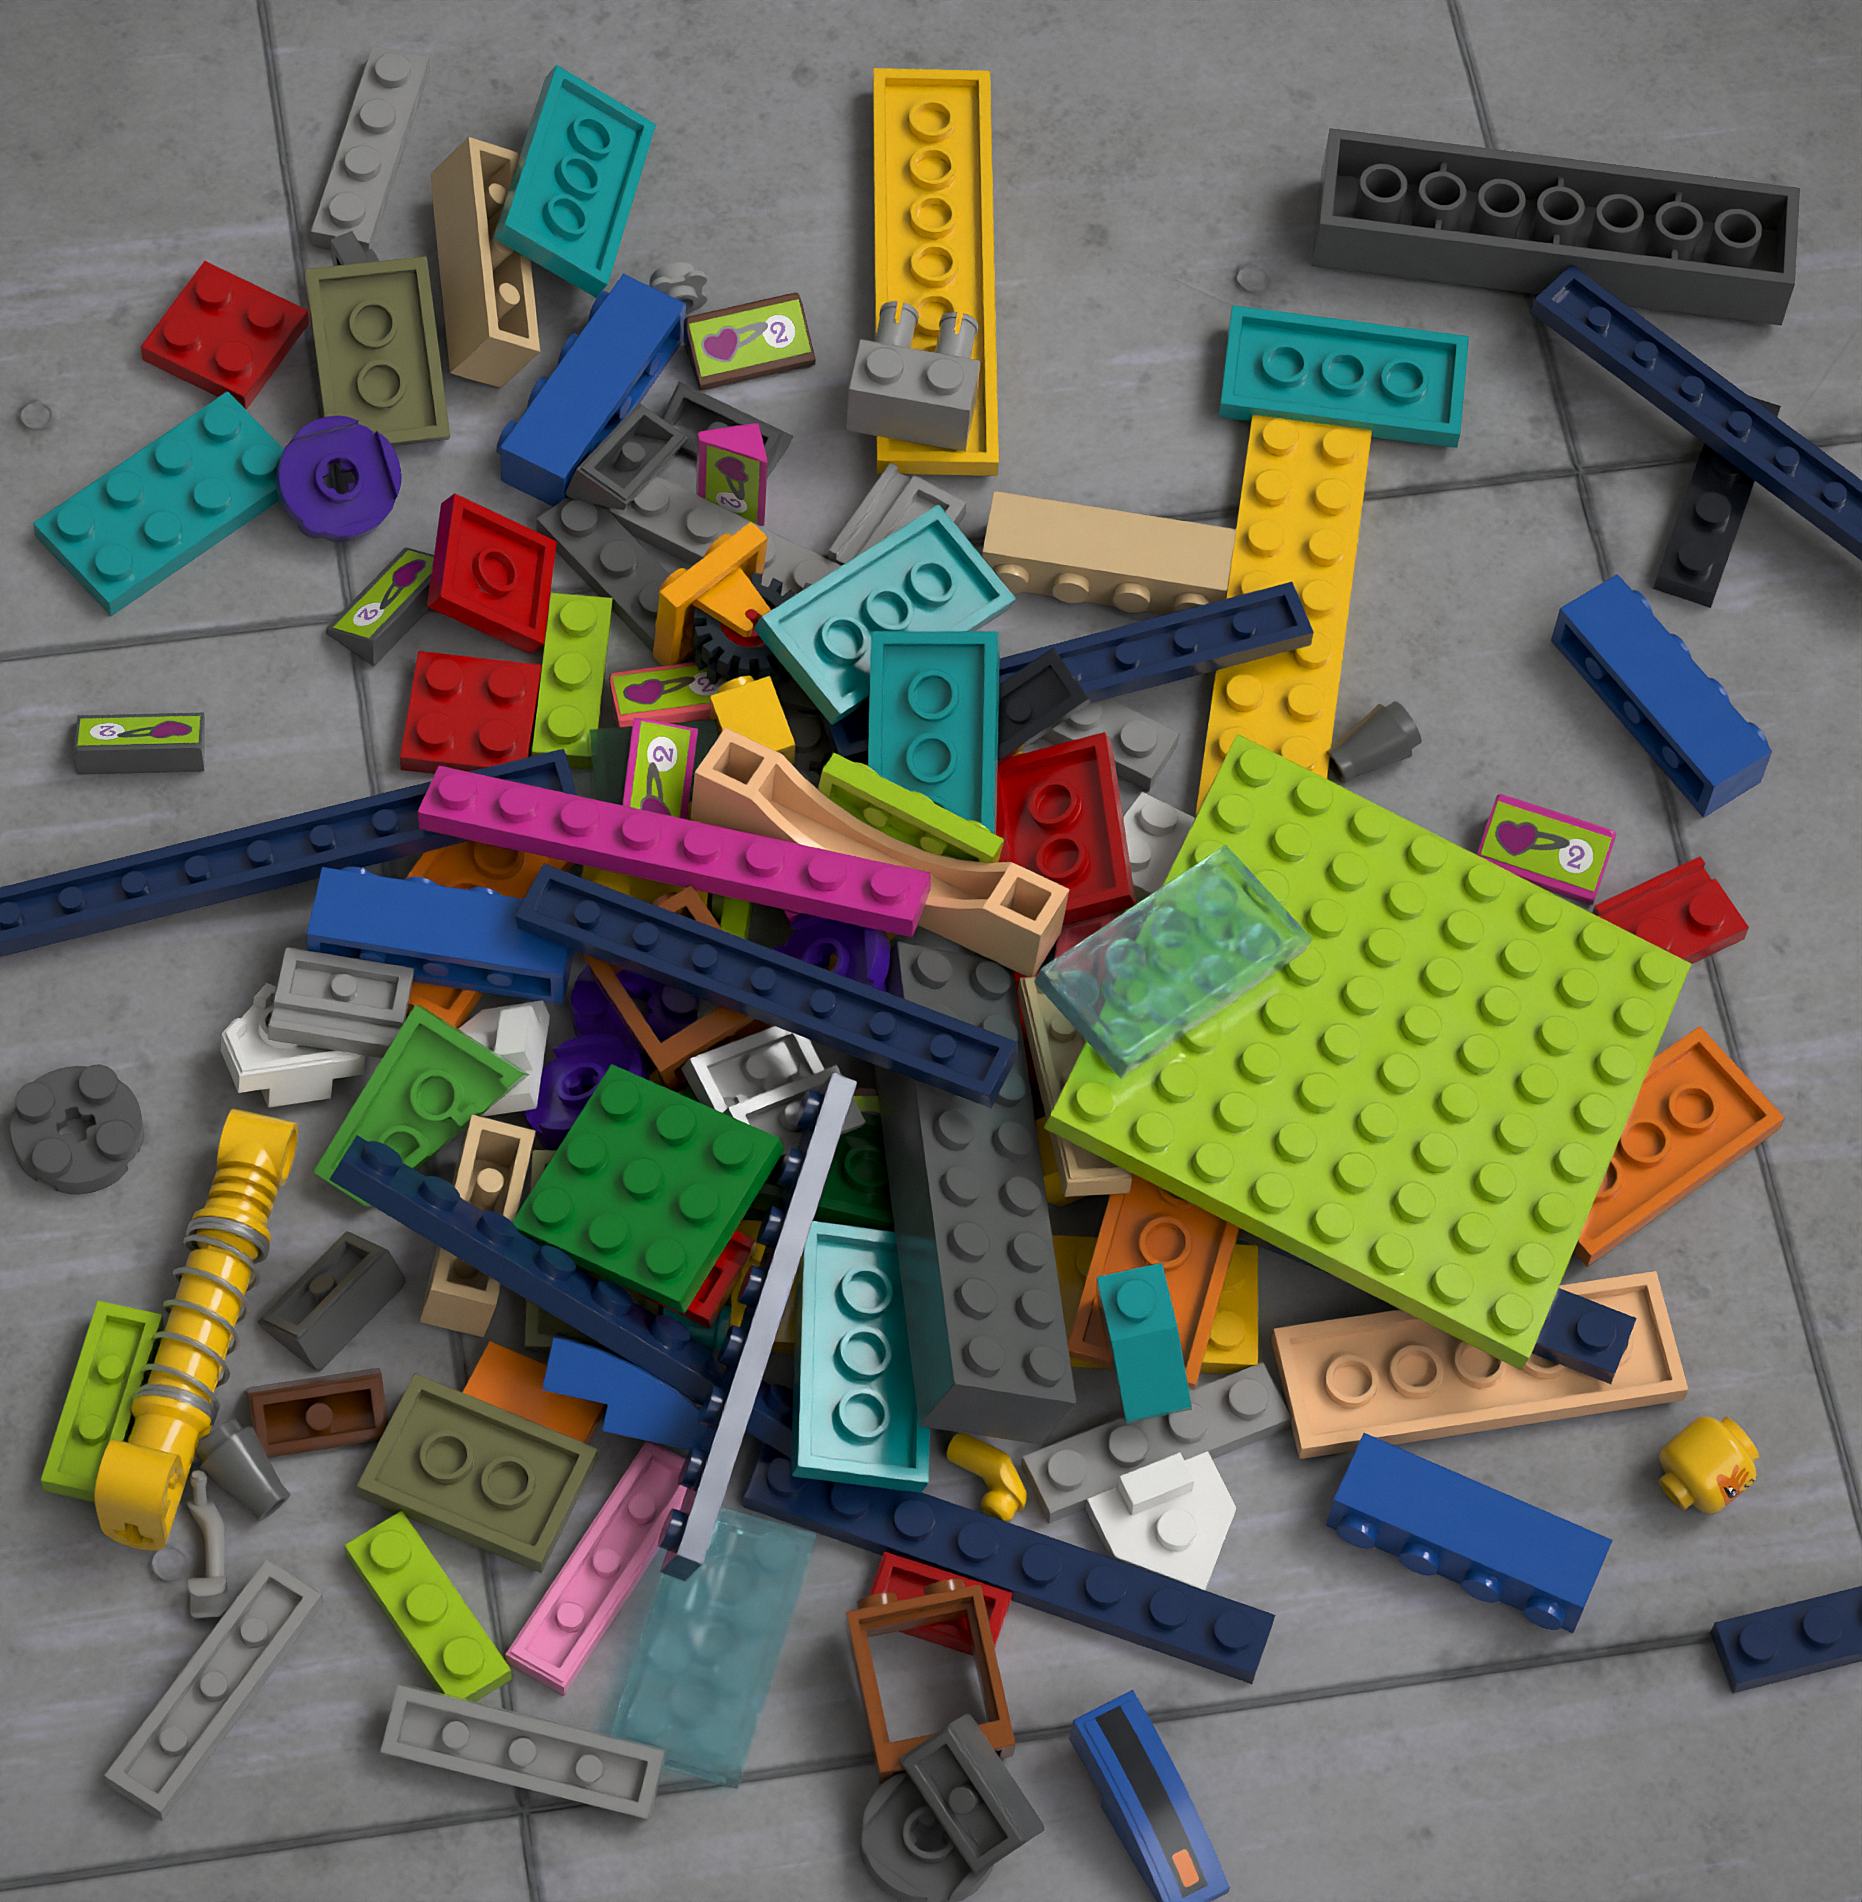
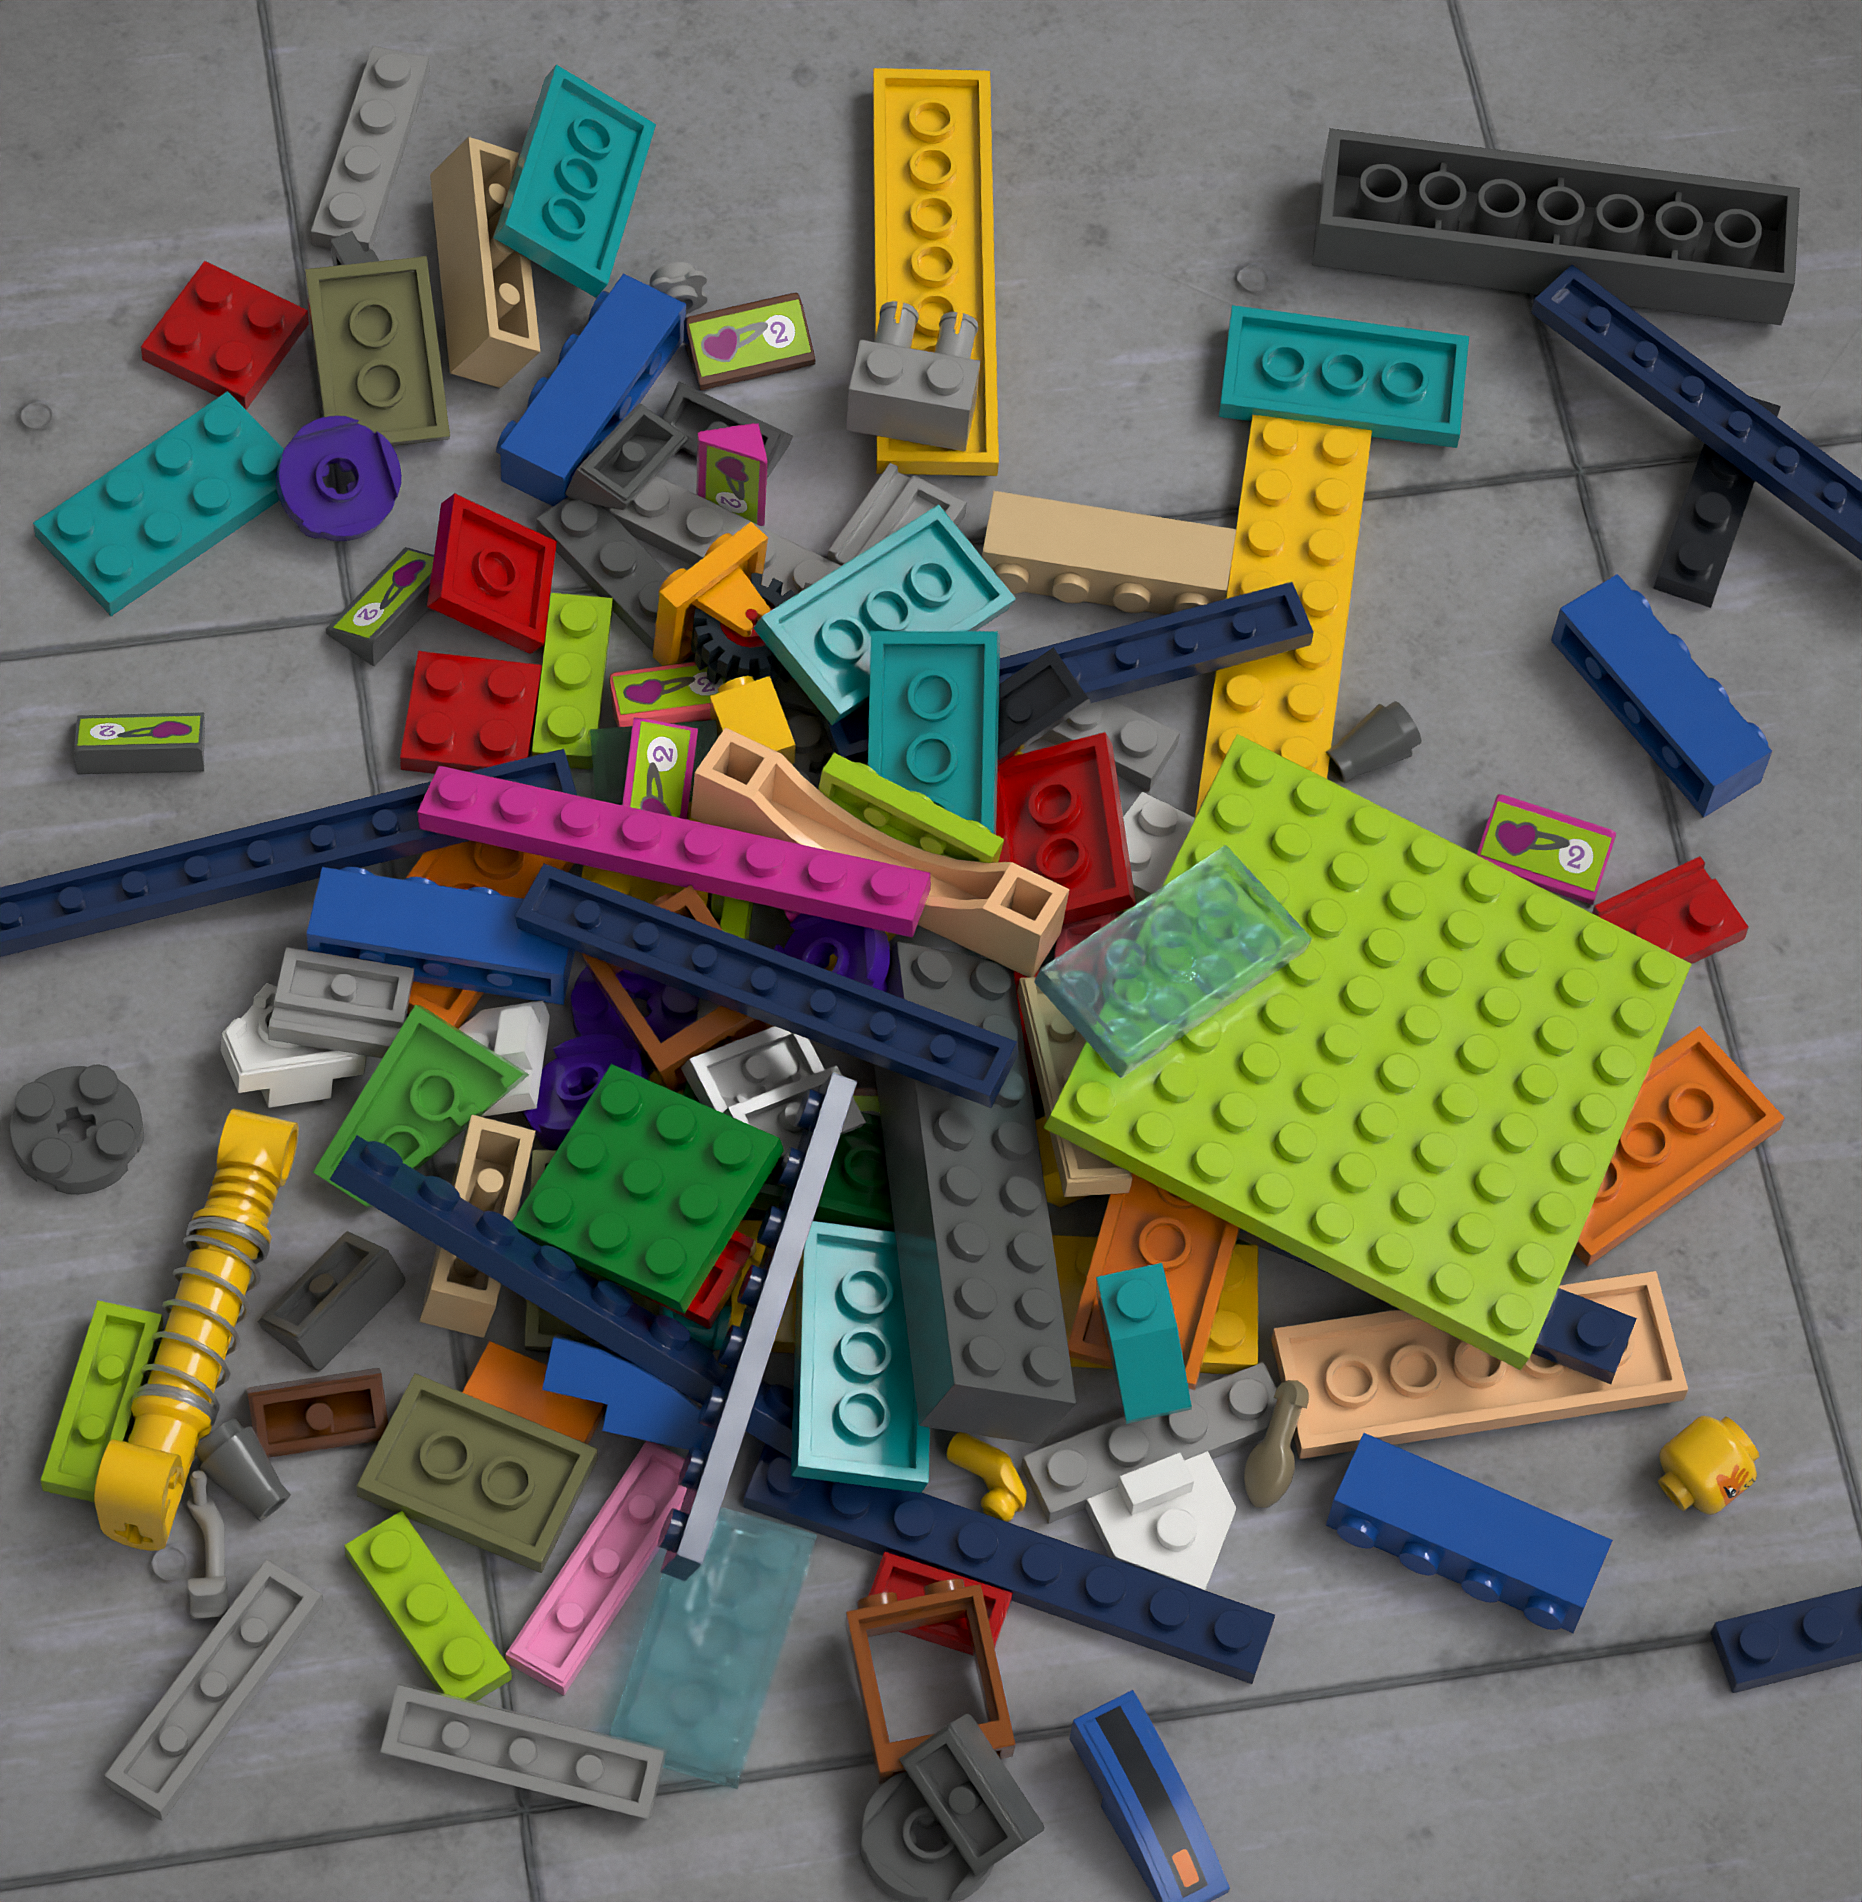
none -> dark tan piece [1244,1380,1309,1508]

